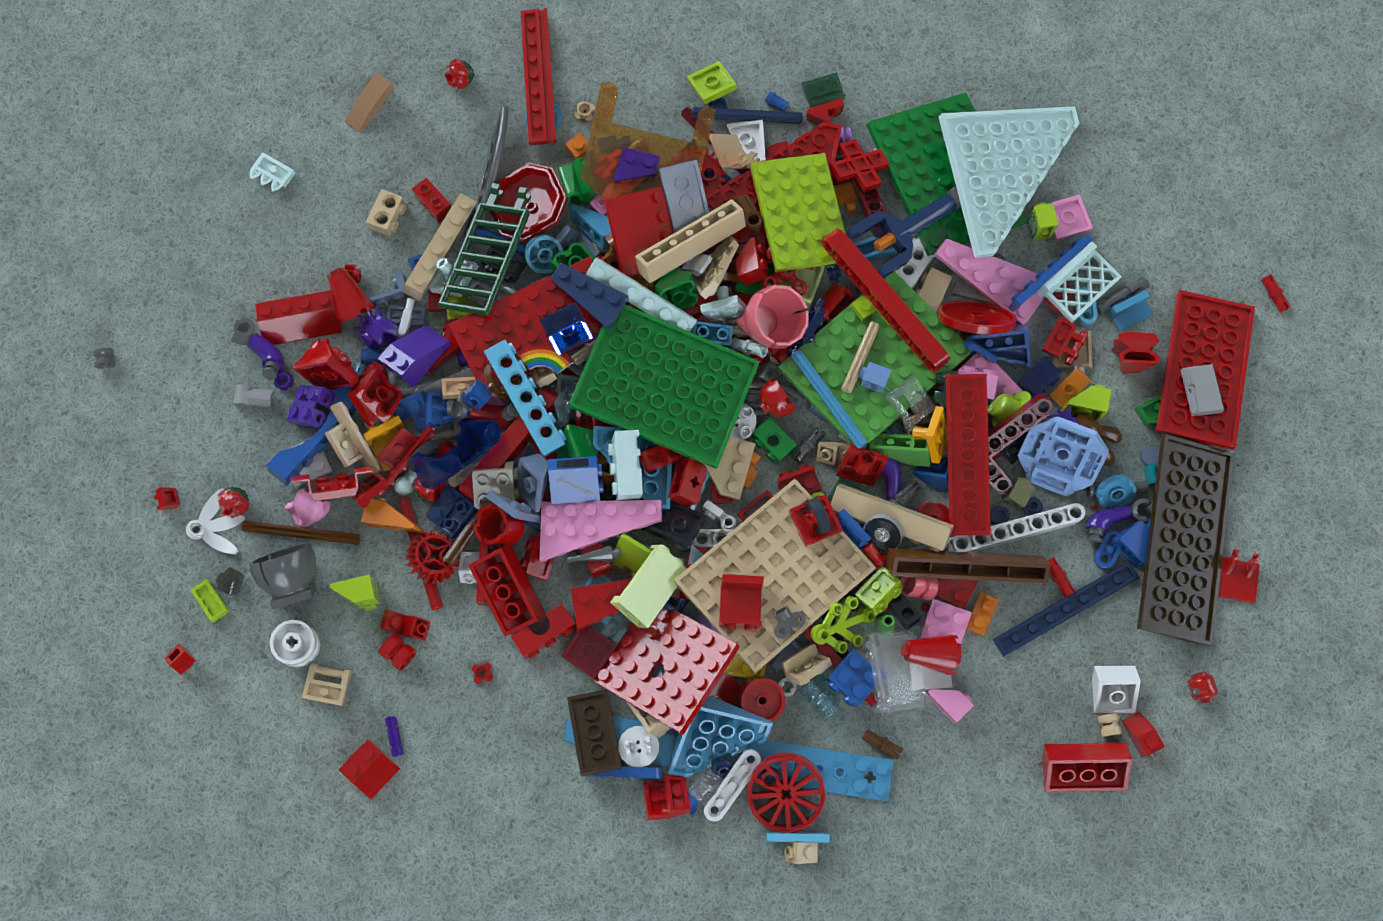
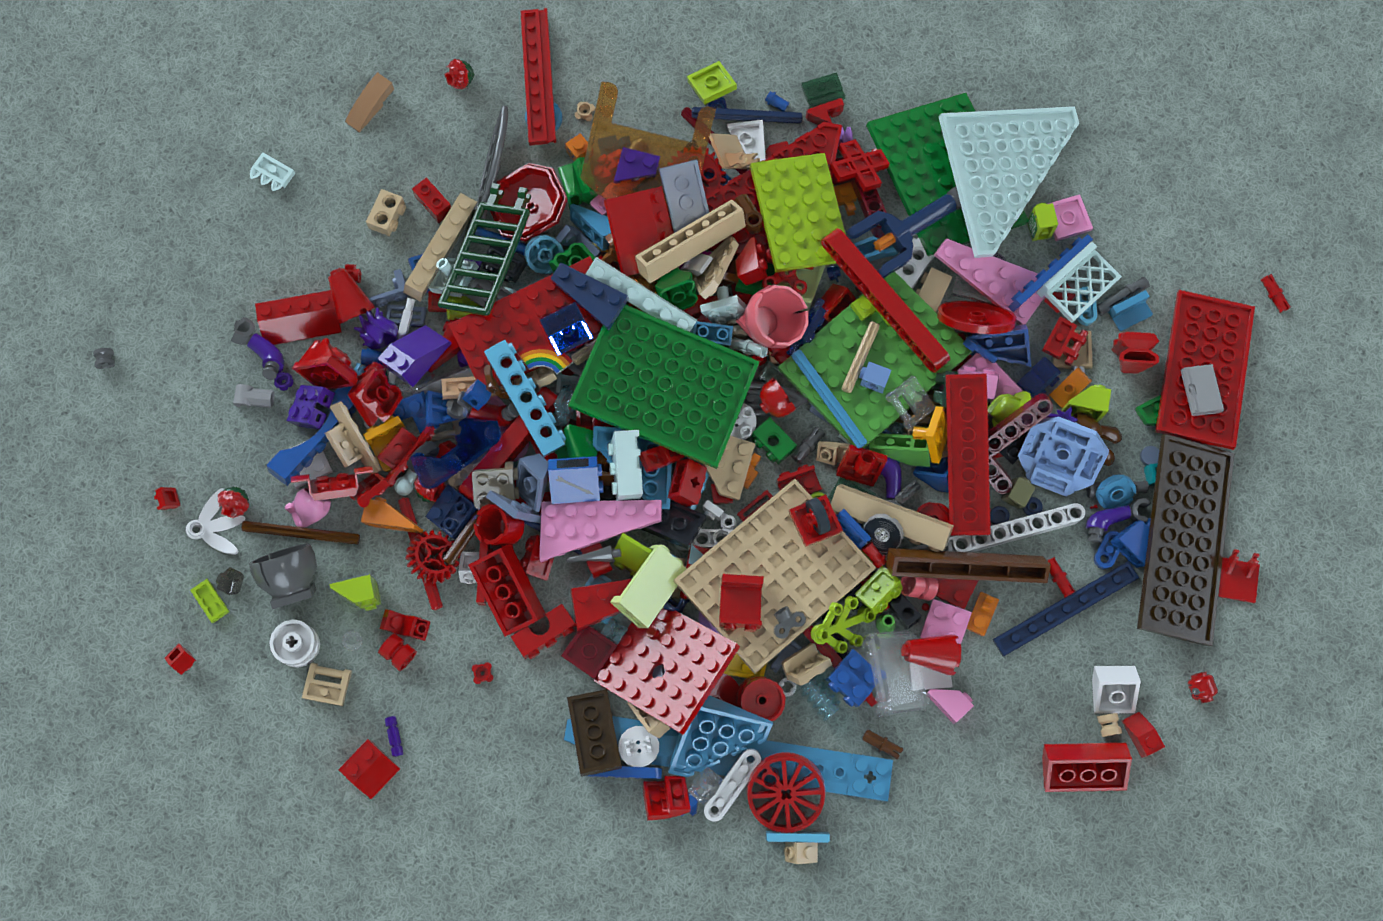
dark blue plate [711,756,732,775] -> none

